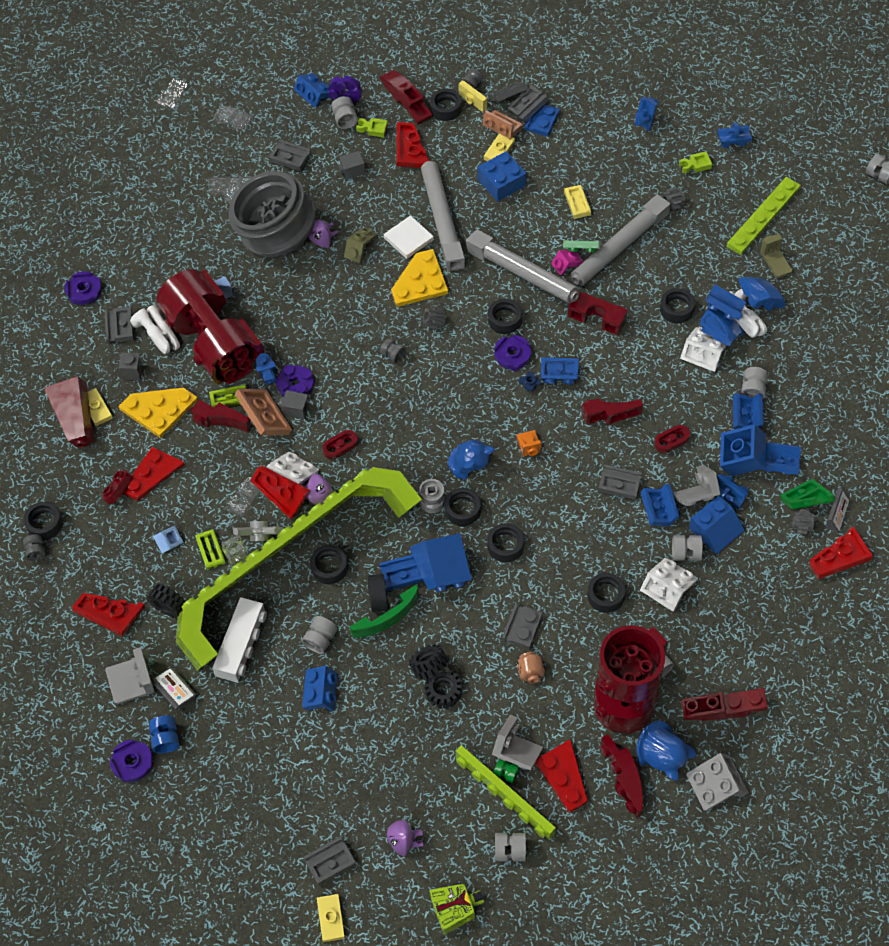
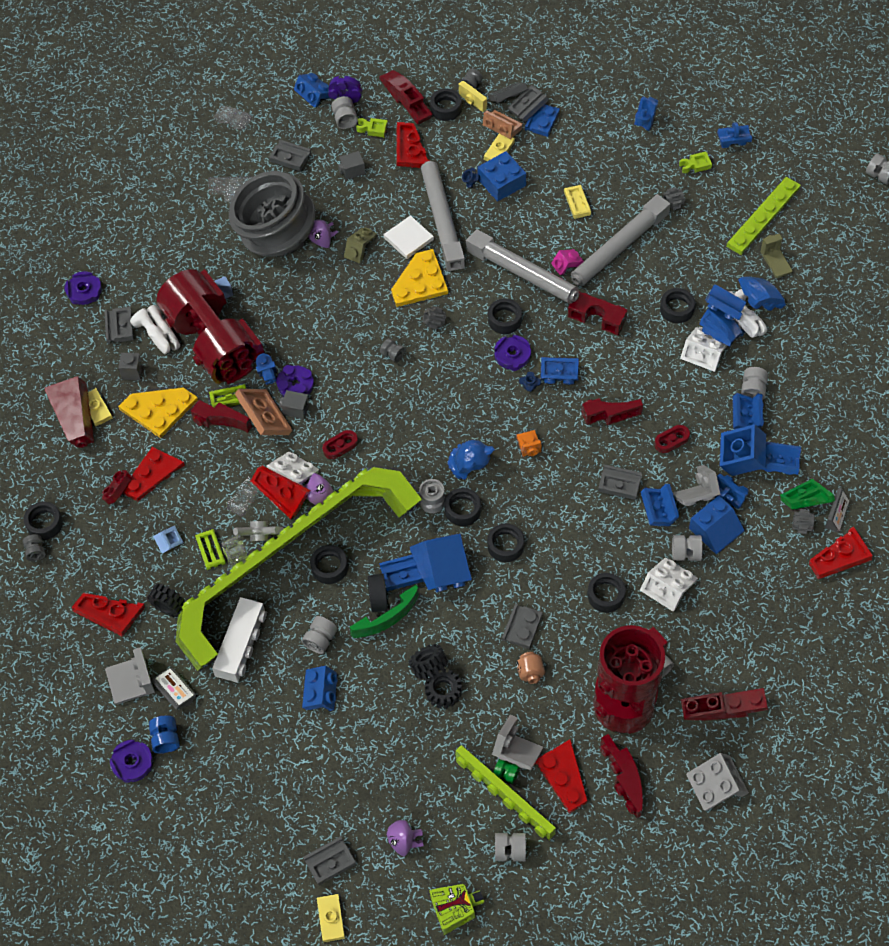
clear slope [156,78,189,110] -> none
wing [563,240,602,252] -> none
blue hair [636,720,696,781] -> none
none -> dark blue plate [462,168,479,188]

